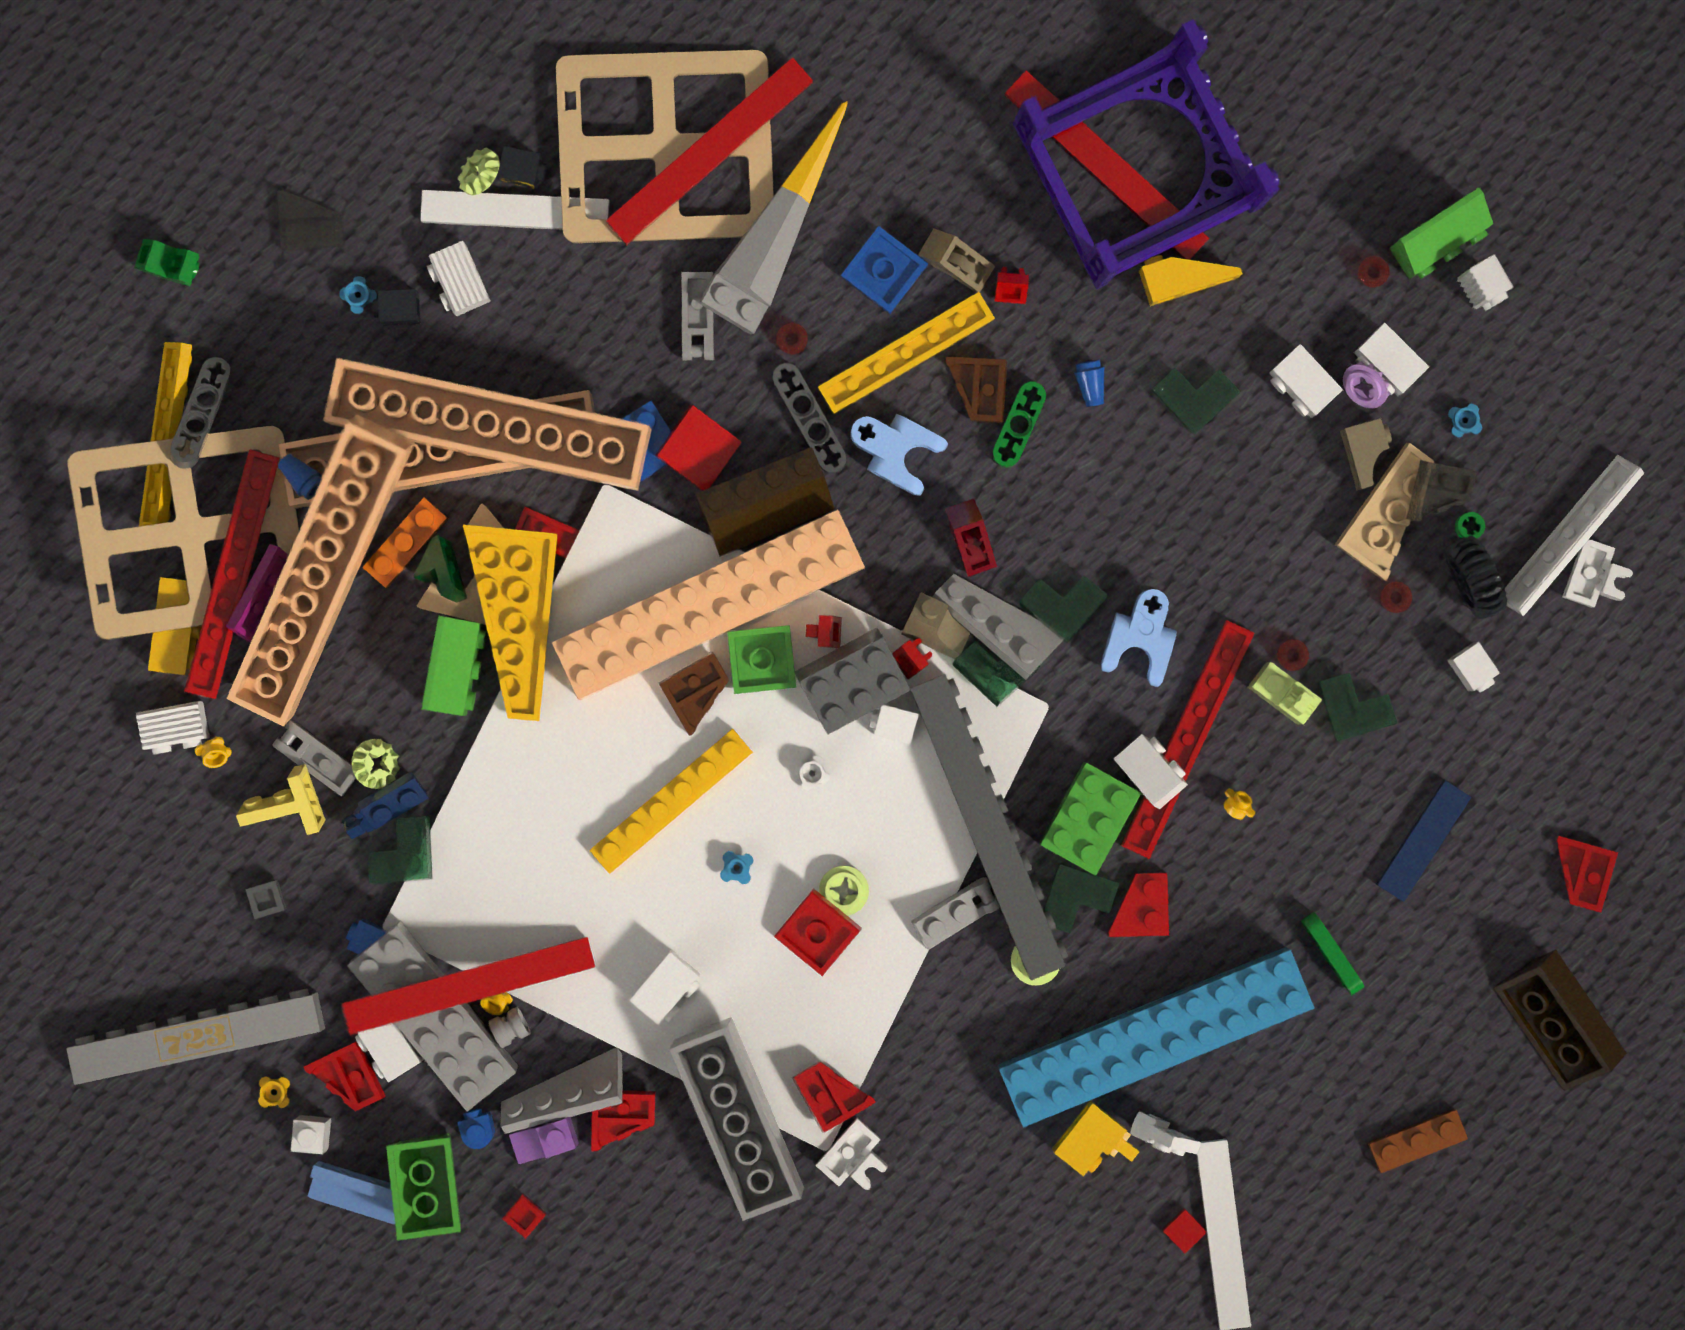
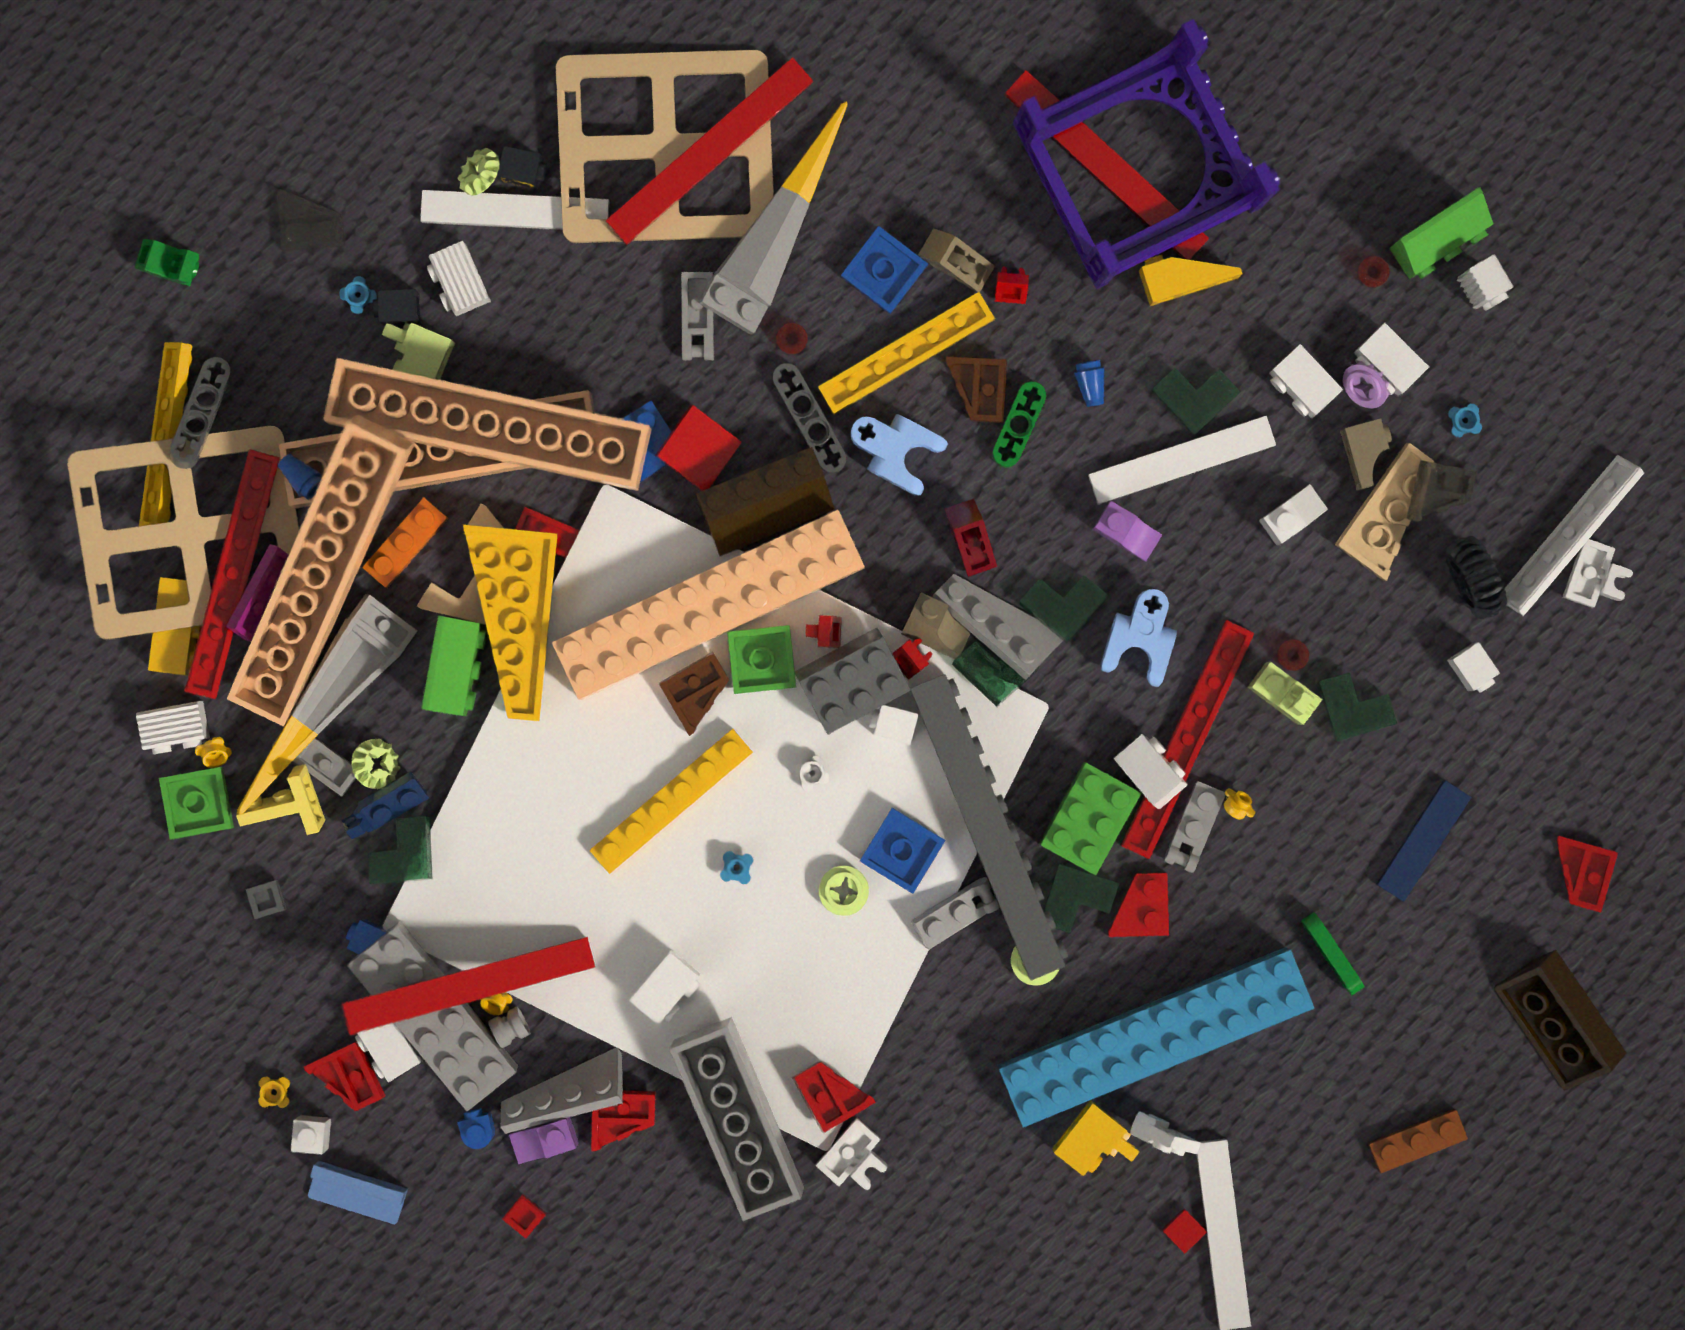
light grey brick [66,988,325,1085] -> none
bright green slope [386,1133,461,1241] -> none
dark green slope [414,535,467,603] -> none
red tile [774,888,862,976] -> none
clear red plate [1380,582,1412,613] -> none
green bush [1455,512,1485,539] -> none
none -> bright green plate [159,767,234,840]
none -> light grey plate [237,594,417,815]
none -> yellowish green hinge [382,323,455,380]
none -> blue plate [860,808,946,894]
none -> white tile [1088,416,1276,504]
none -> medium lavender arch [1092,501,1162,562]
none -> light grey plate [1164,781,1225,873]
none -> white slope [1259,484,1328,545]

